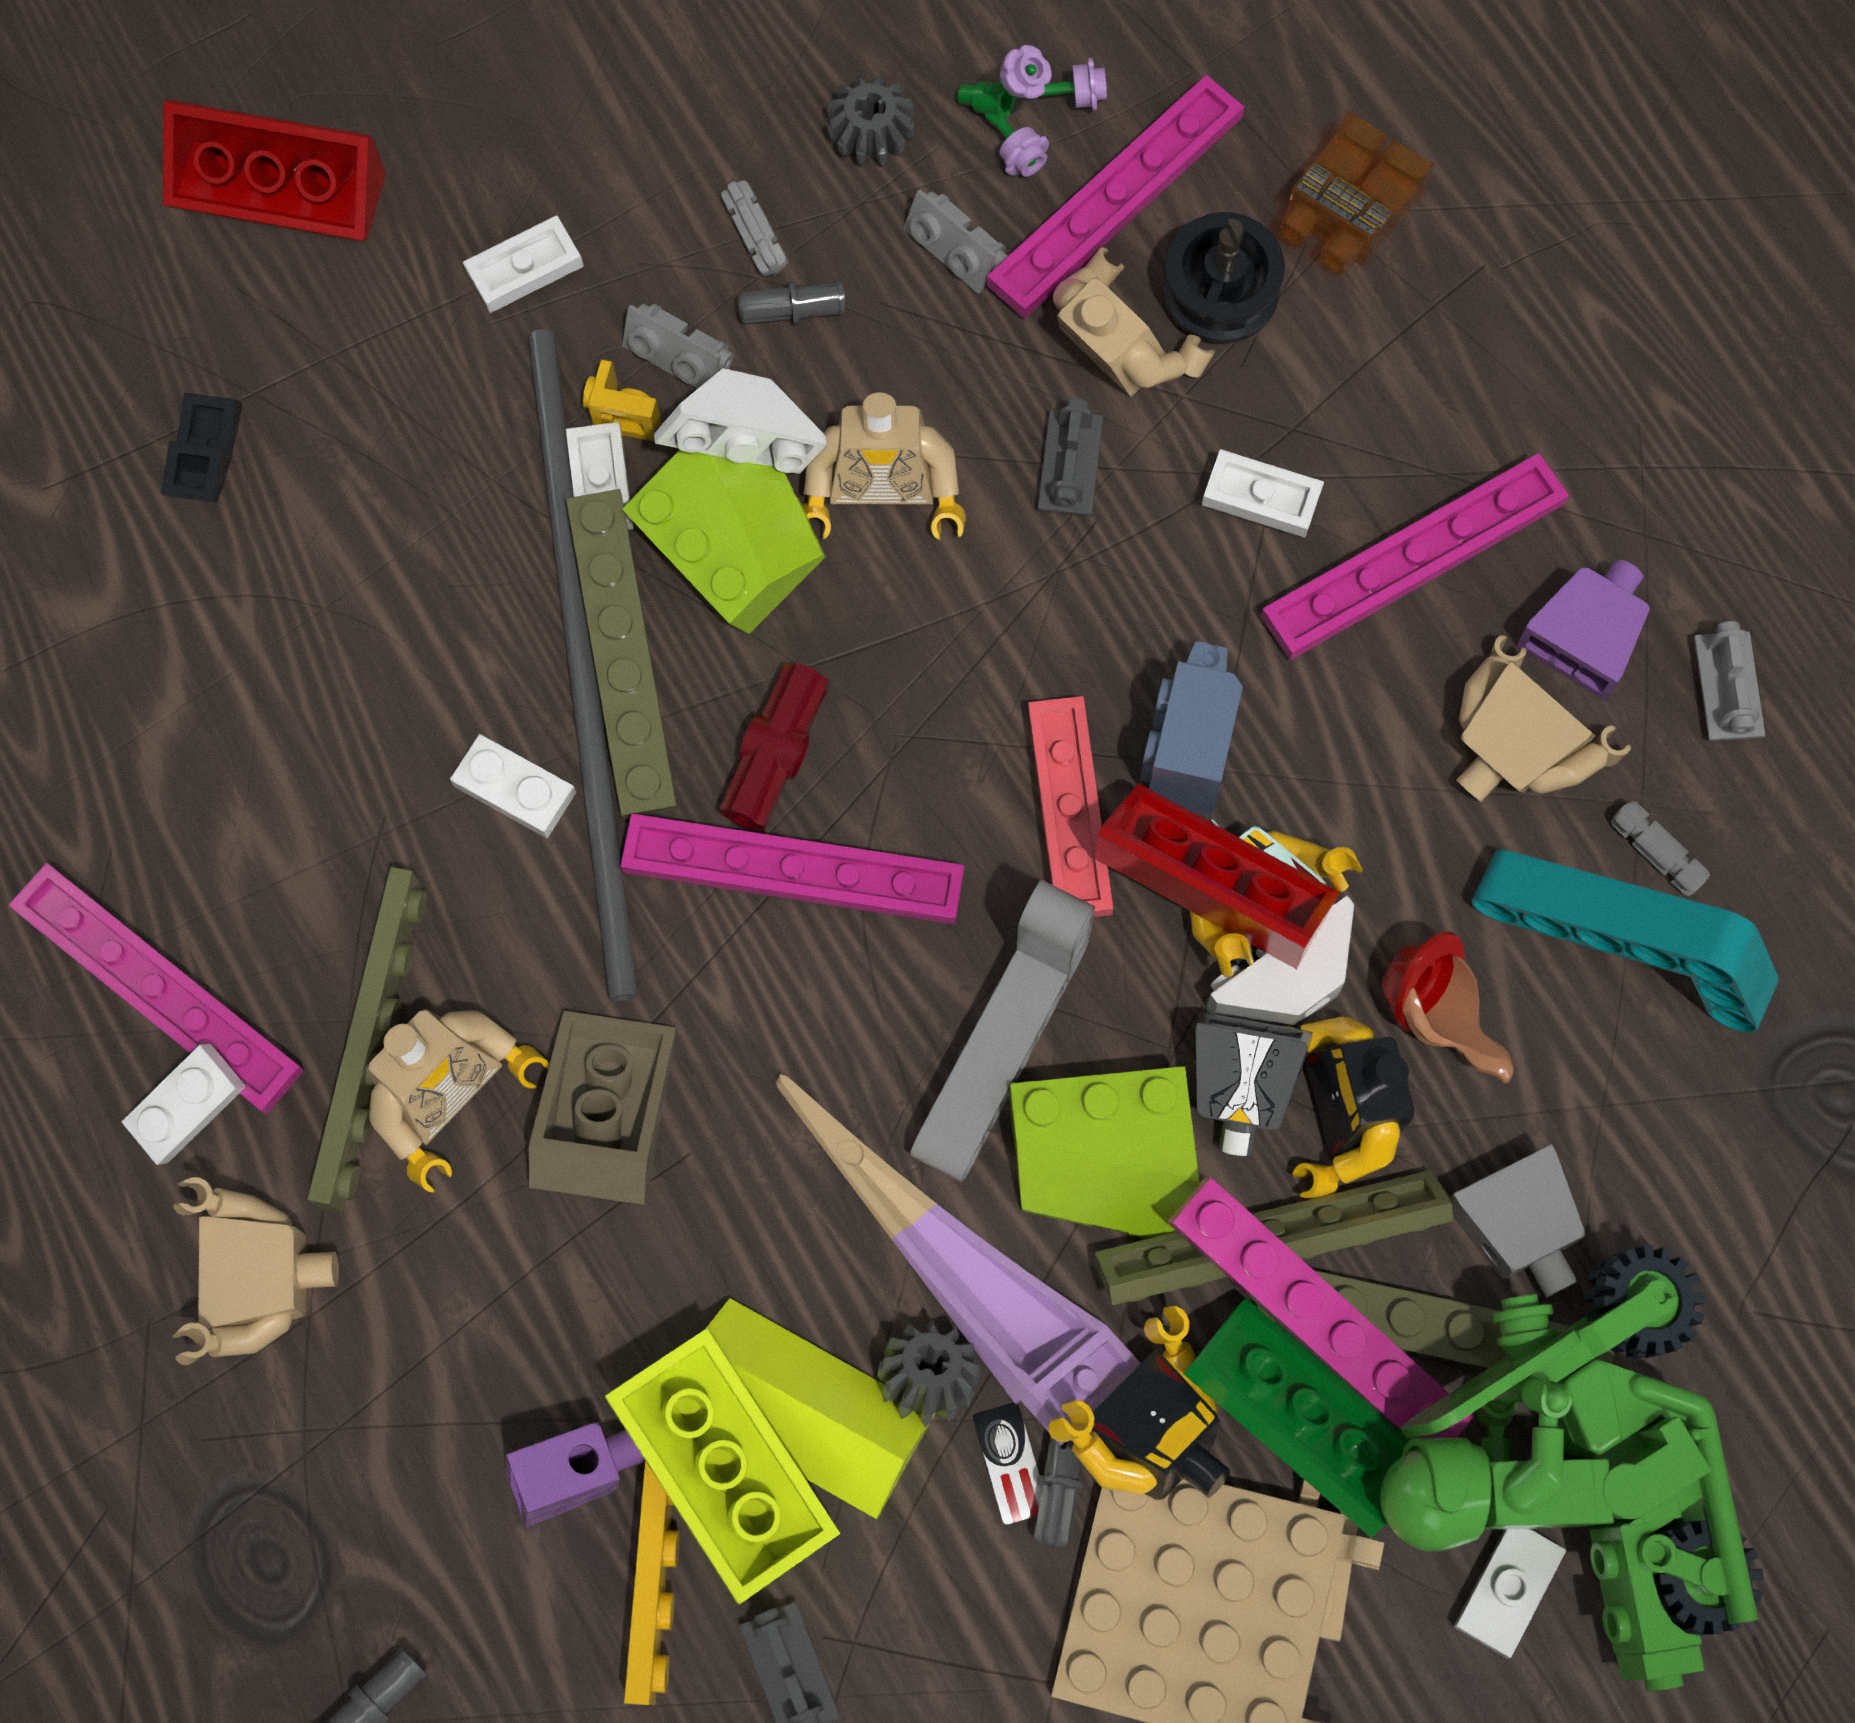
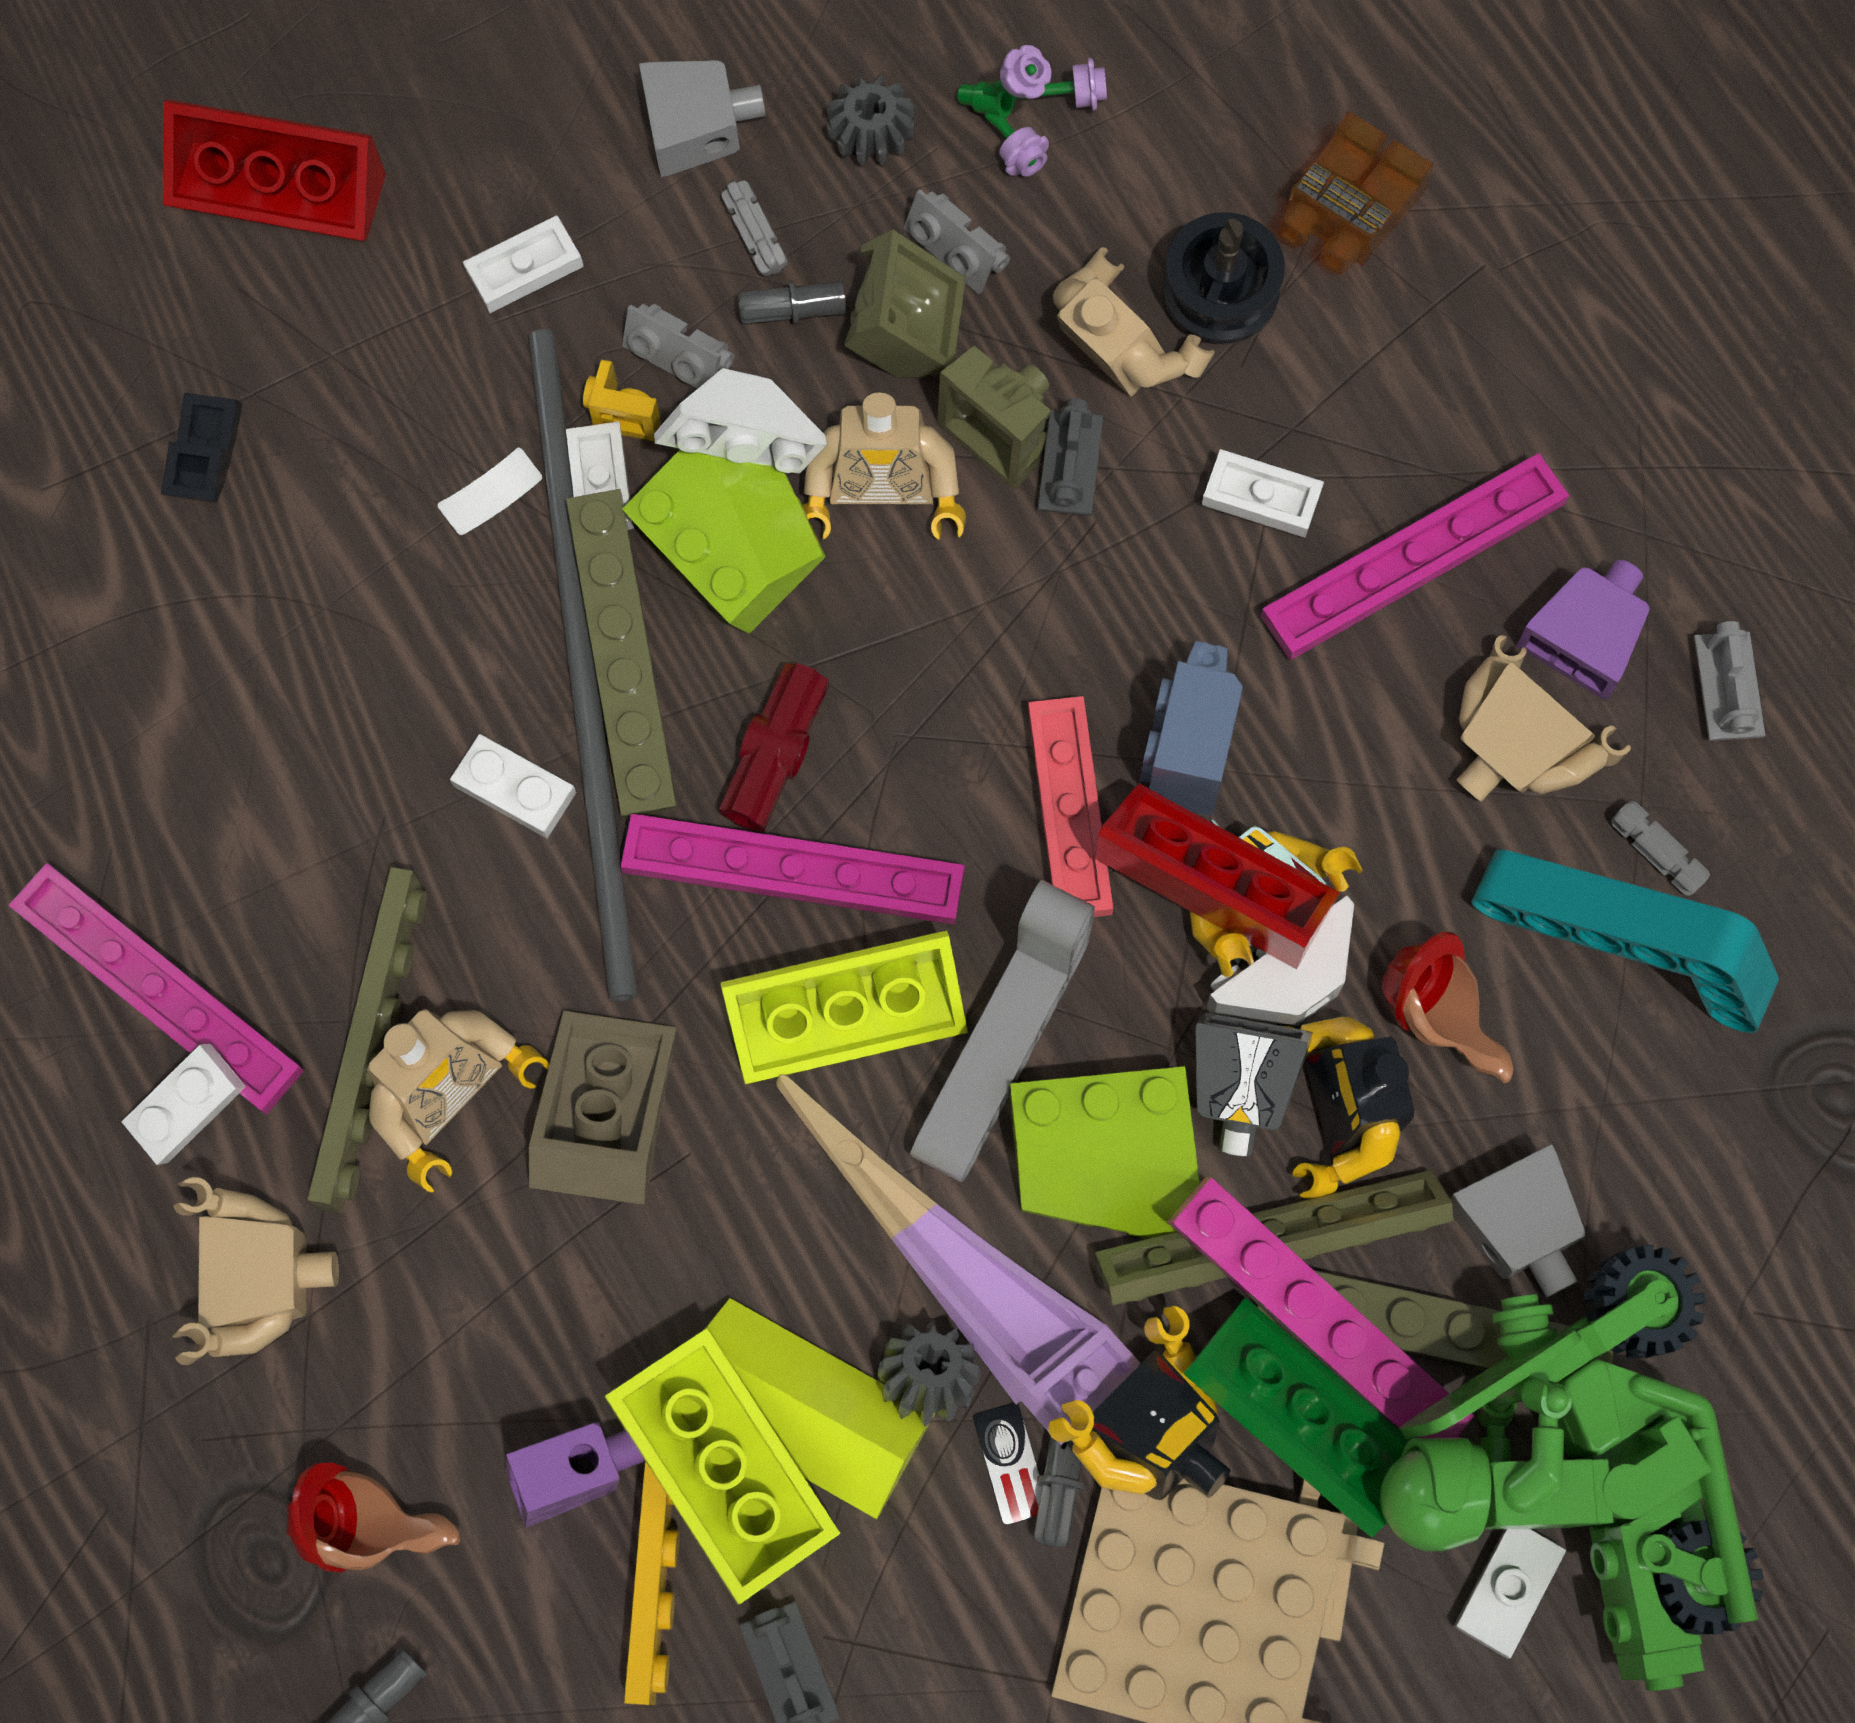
dark pink plate [987,75,1244,319] -> none
none -> piece [286,1462,461,1573]
none -> white sticker [438,448,542,535]
none -> light grey torso [639,60,766,177]
none -> neon yellow slope [721,930,968,1084]
none -> olive brick [844,229,966,377]
none -> olive brick [937,345,1051,491]

